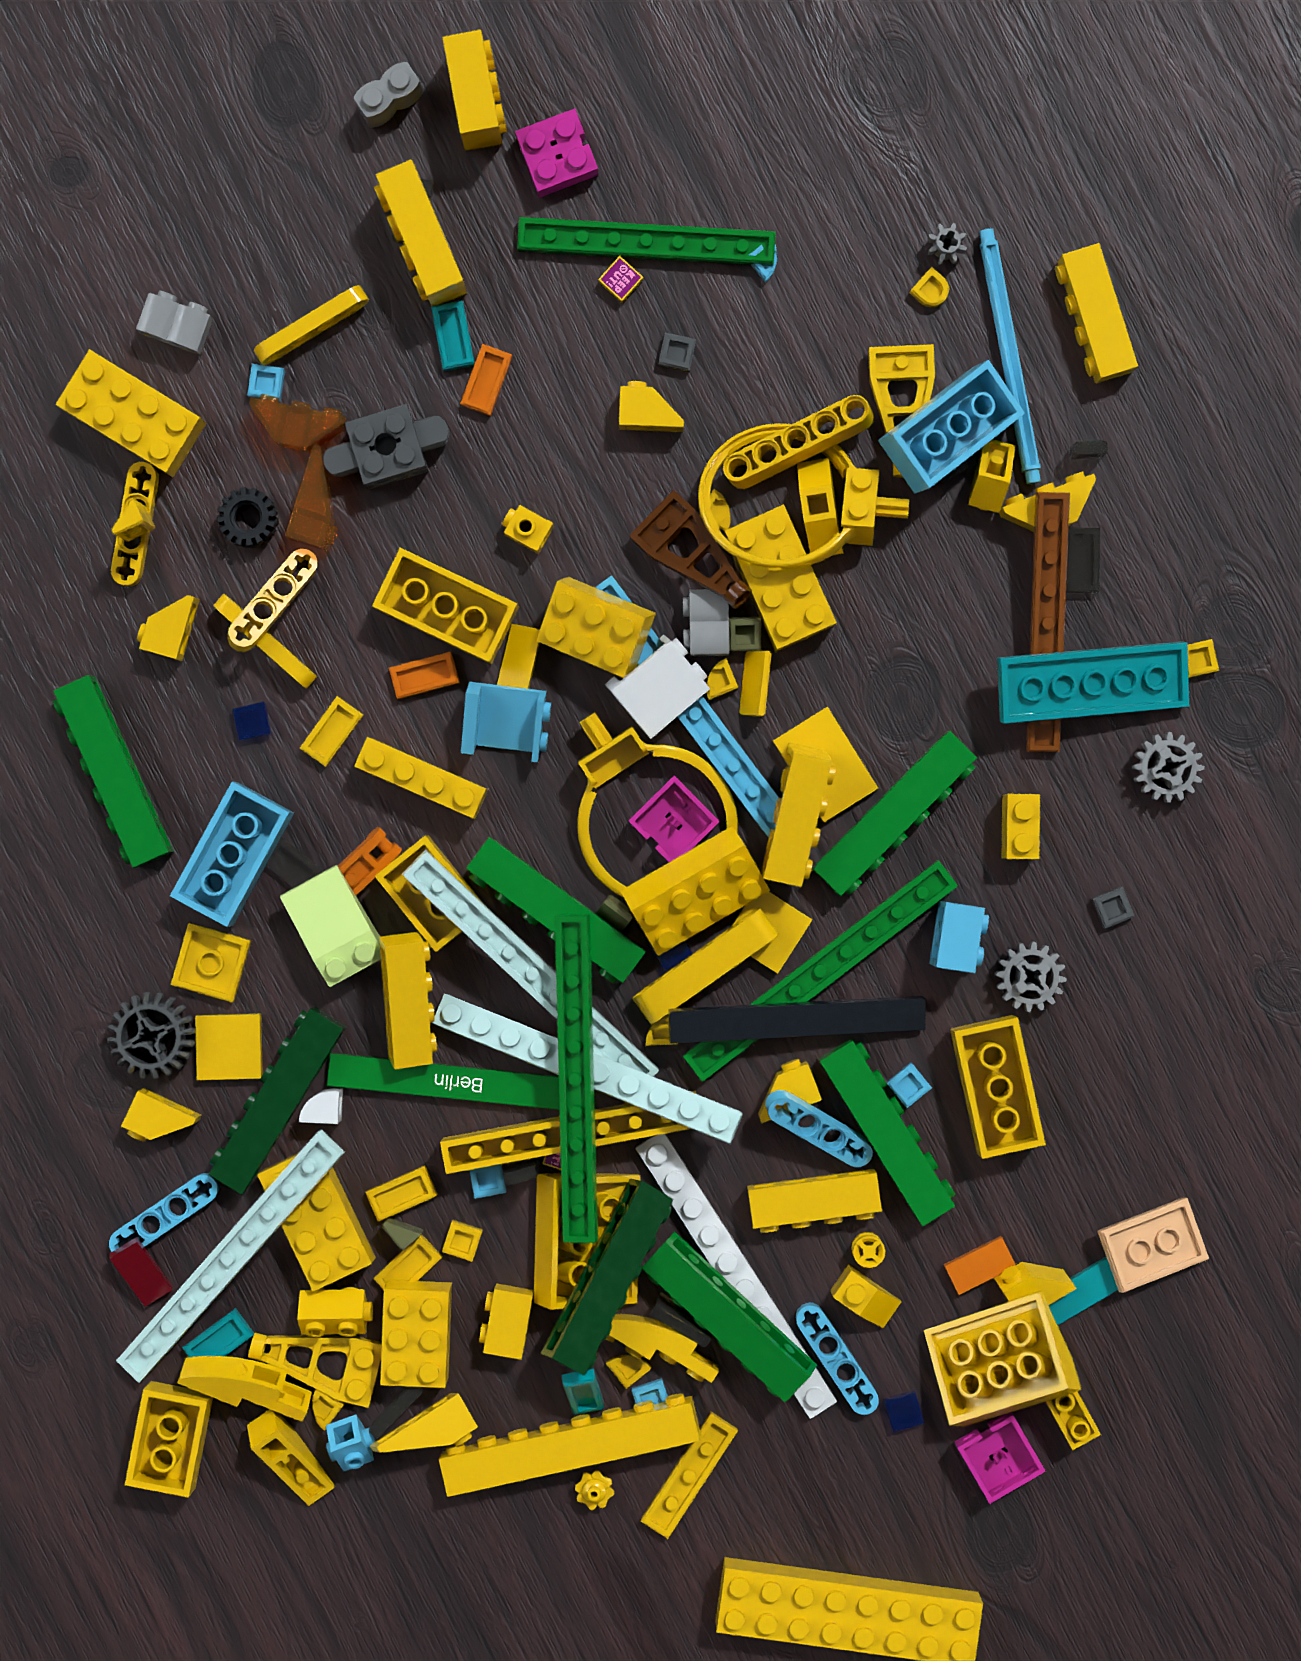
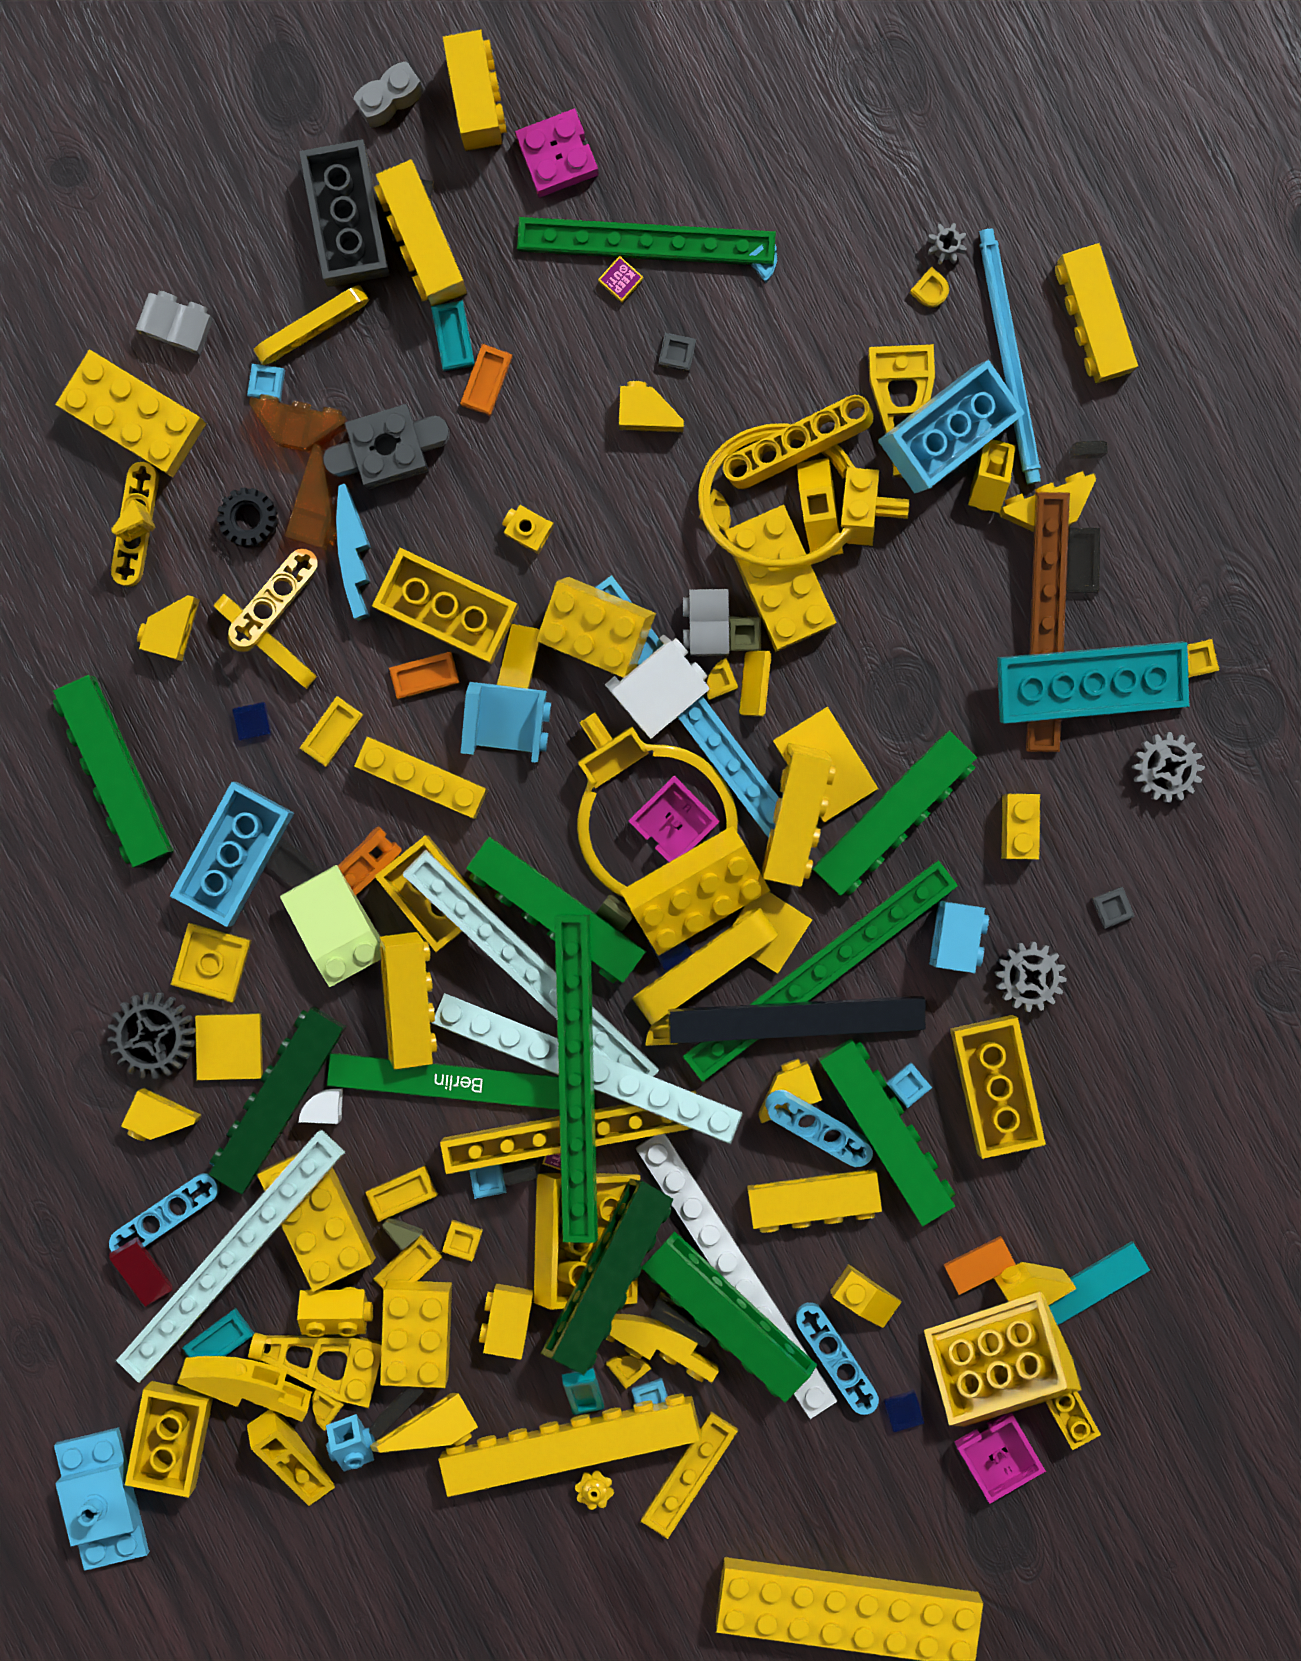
reddish brown plate [629,490,752,609] -> none
yellow wheel [851,1232,885,1268] -> none
light nougat tile [1097,1197,1209,1293] -> none
none -> medium azure brick [54,1427,149,1571]
none -> dark grey brick [299,139,391,287]
none -> medium azure slope [336,484,371,621]

